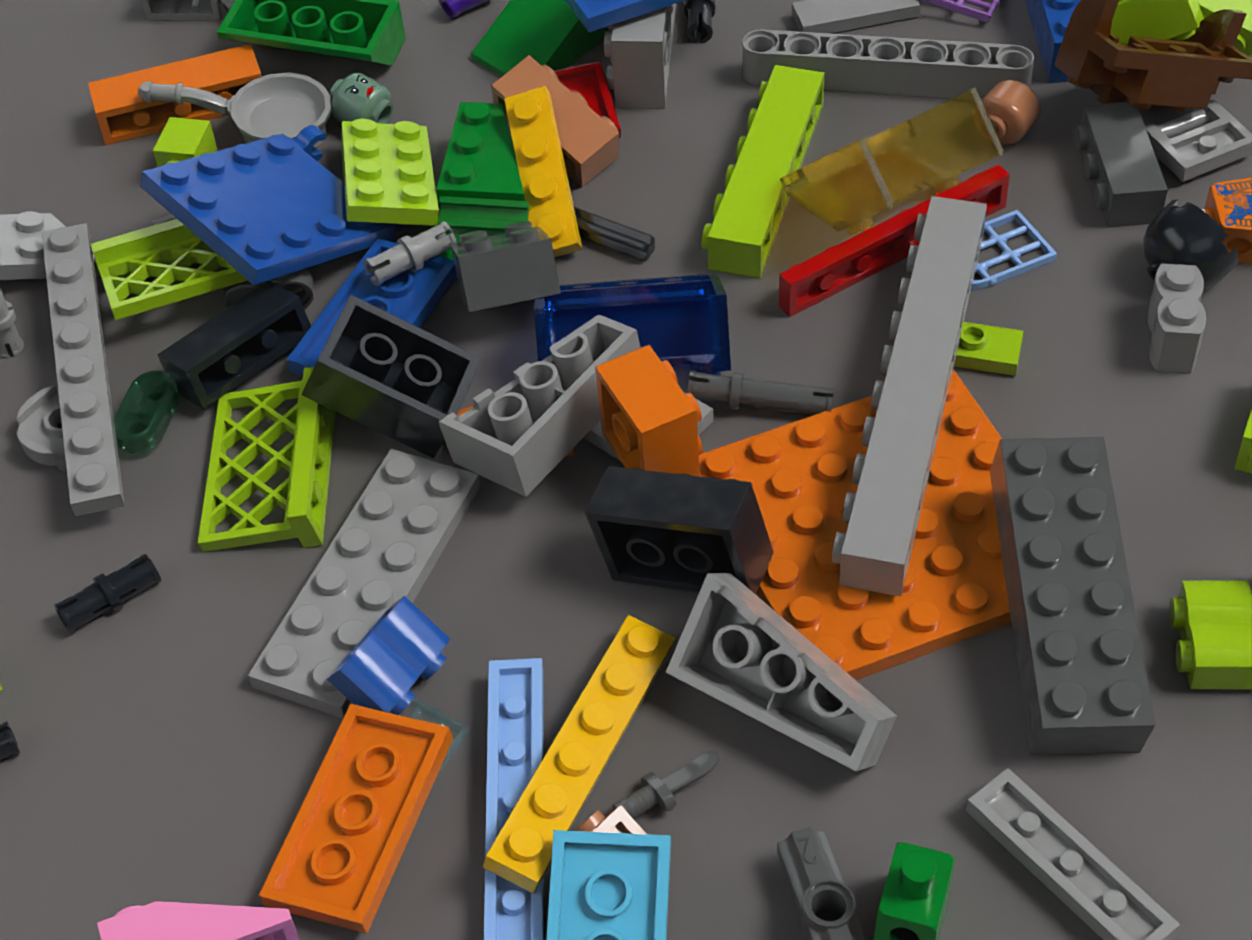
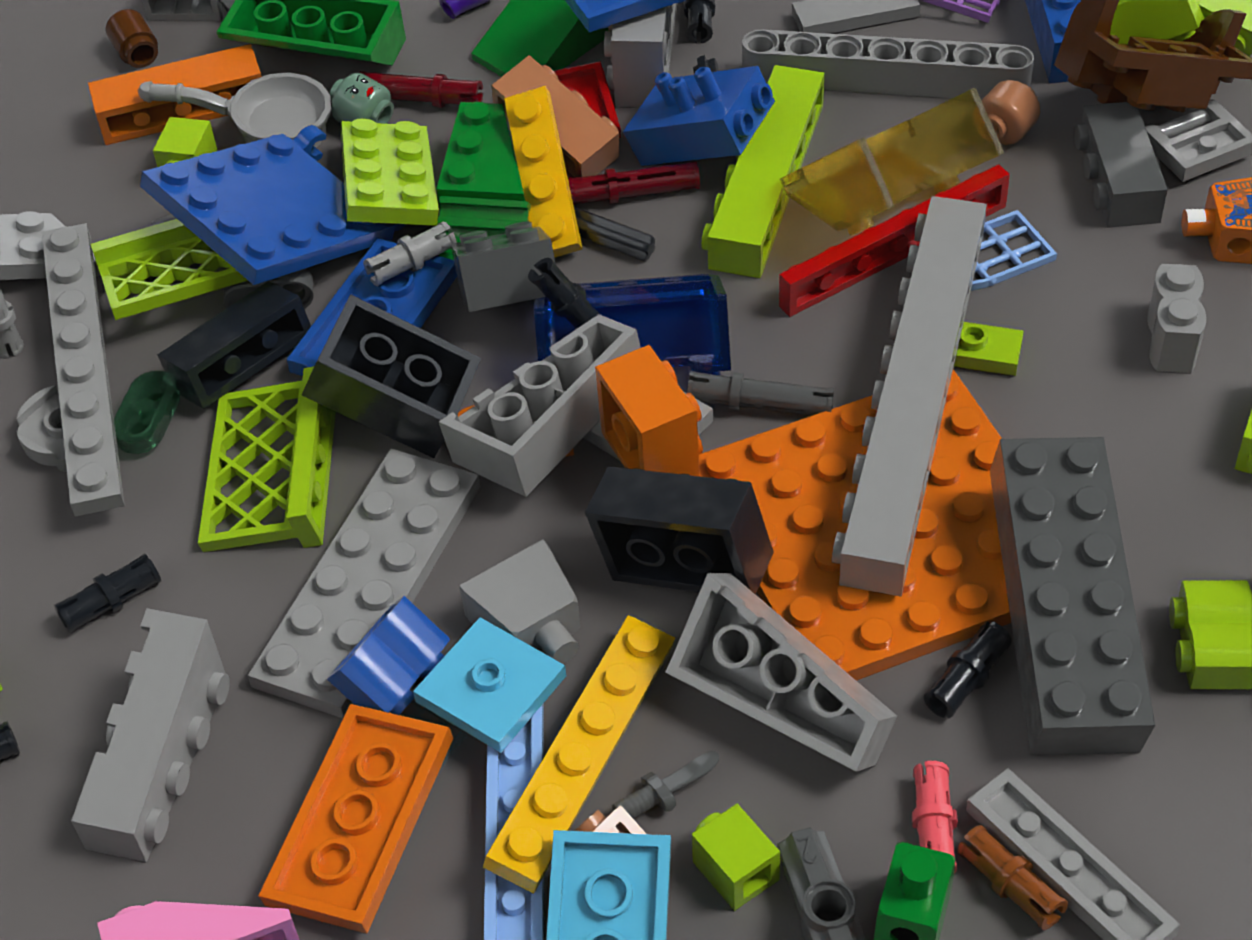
black cylinder [1143,200,1239,291] -> none
none -> light grey wedge [71,608,230,863]
none -> reddish brown brick [105,9,158,68]
none -> dark red pin [359,71,483,108]
none -> medium azure plate [413,617,567,753]
none -> light grey torso [459,539,581,664]
none -> black pin [528,258,600,329]
none -> dark red pin [568,161,700,206]
none -> blue piece [623,55,775,166]
none -> lime brick [692,803,780,911]
none -> coral pin [912,761,958,874]
none -> black pin [924,621,1012,718]
none -> dark orange pin [957,825,1068,930]

